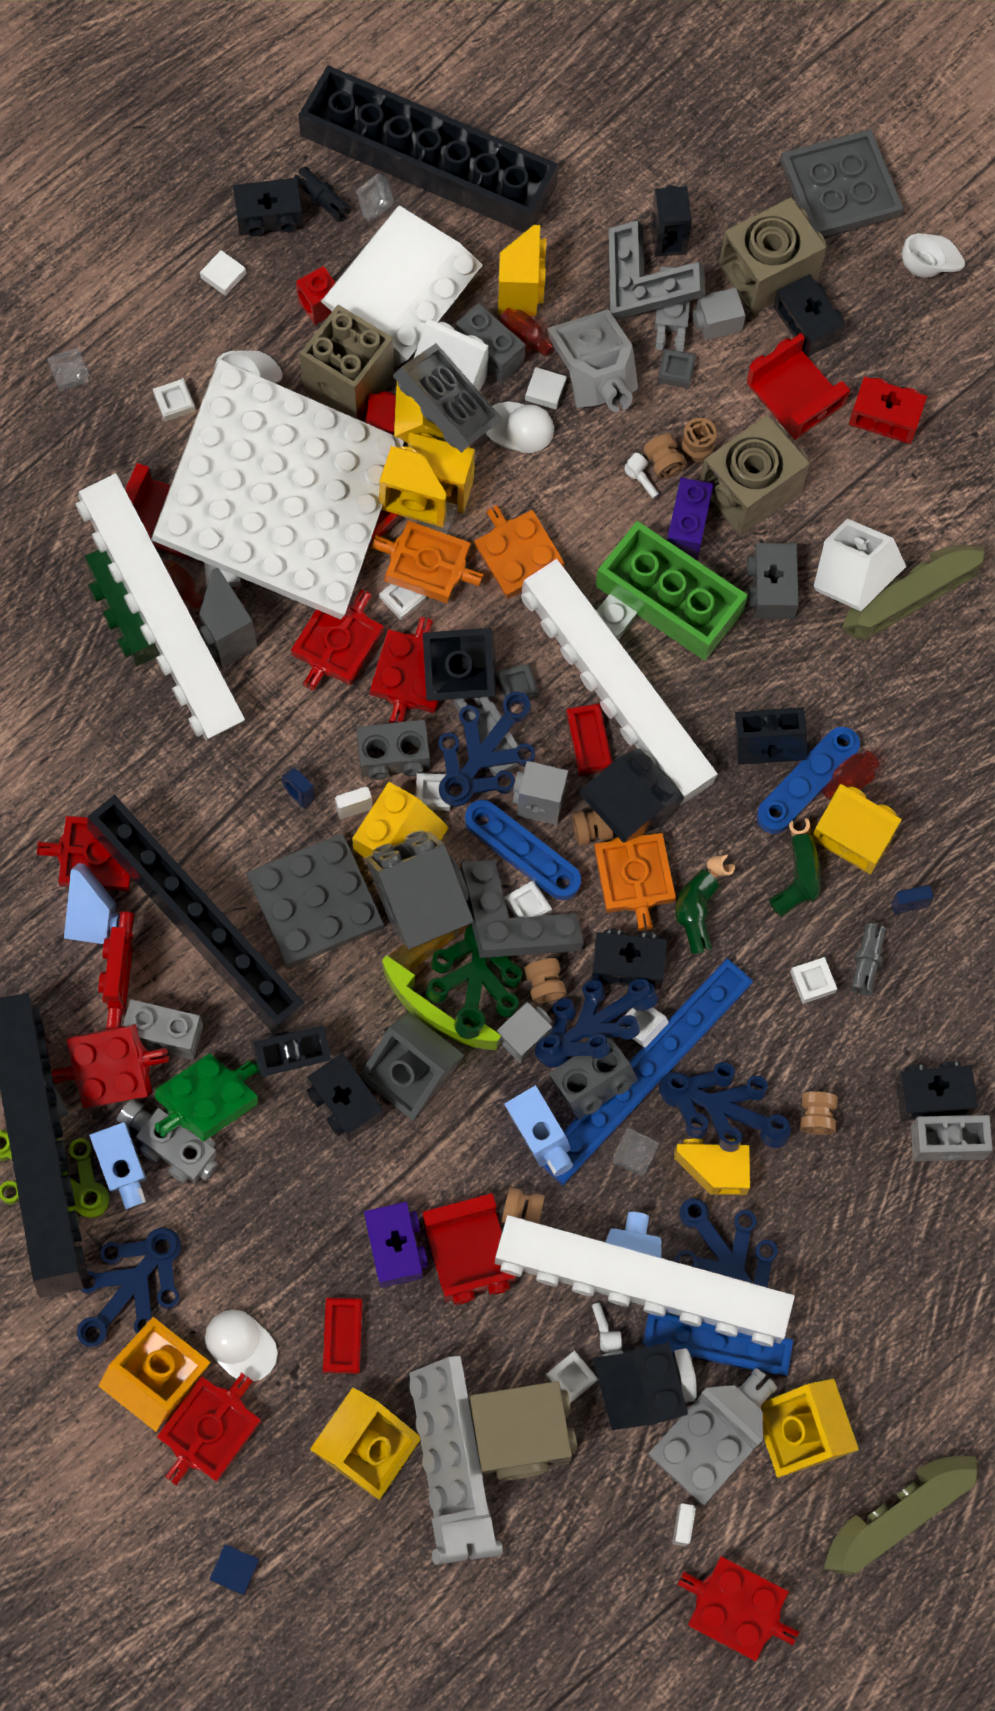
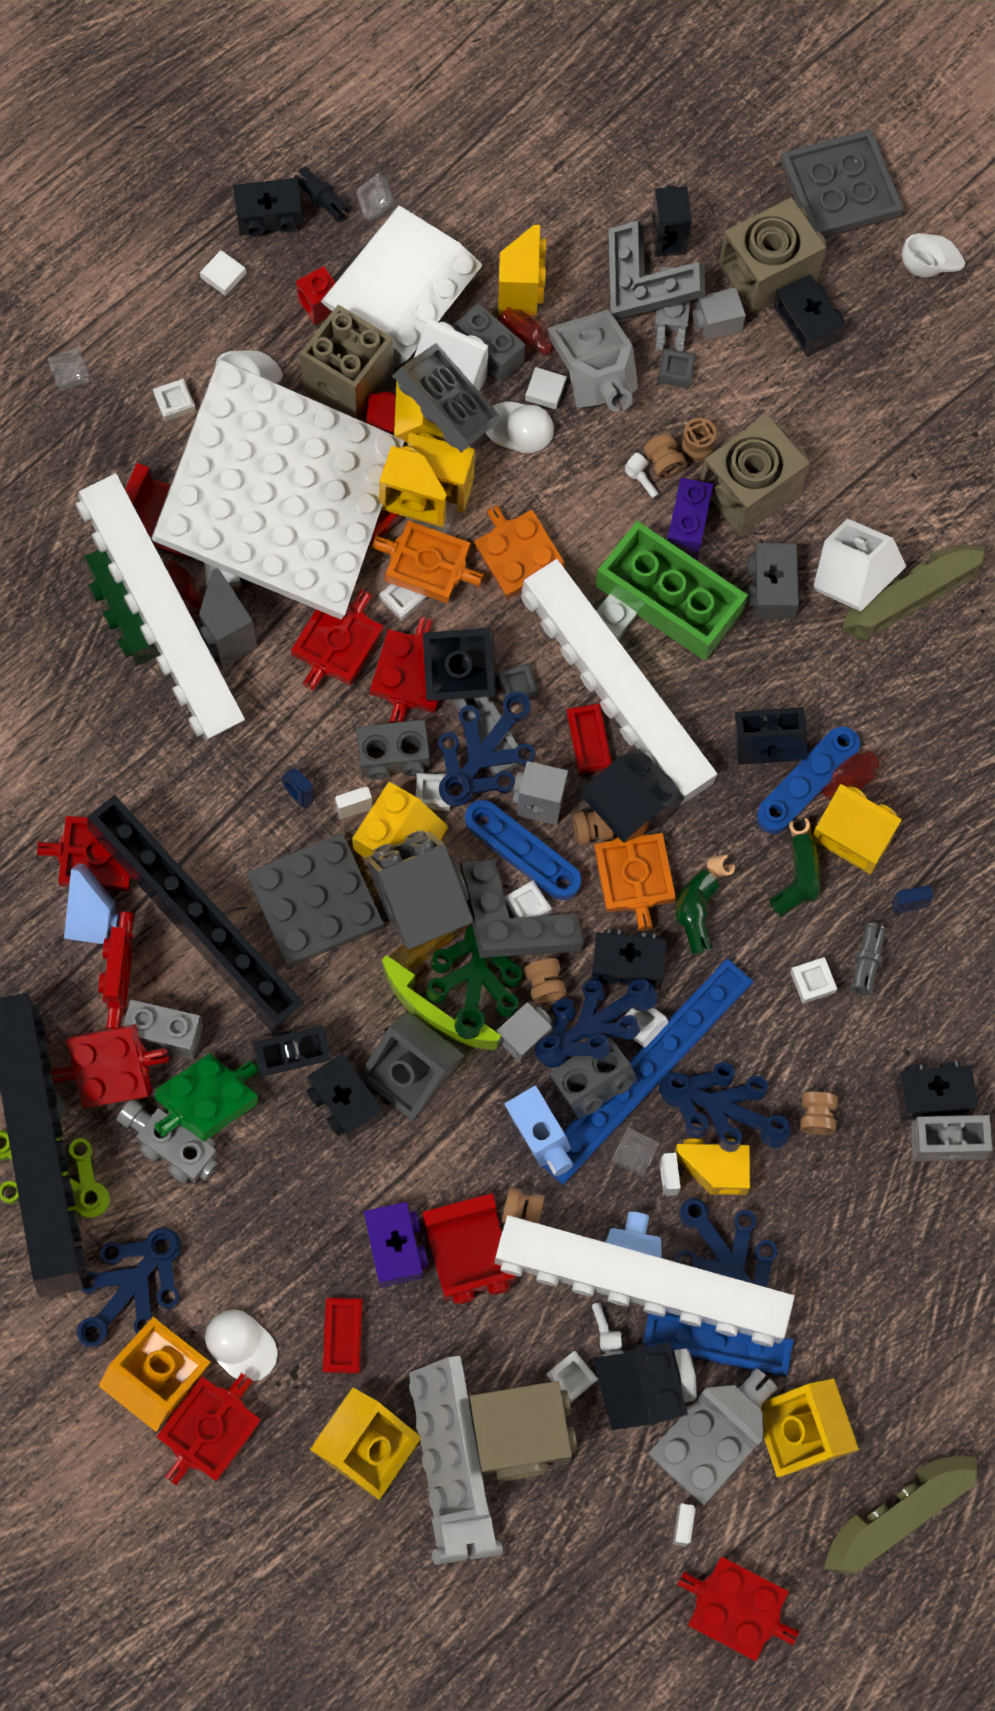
light blue torso [90,1122,147,1210] -> none
dark blue tile [209,1544,260,1595] -> none
black brick [298,65,559,233] -> none
red panel [746,333,850,440] -> none
red brick [848,376,927,444] -> none
none -> white tile [659,1153,681,1196]

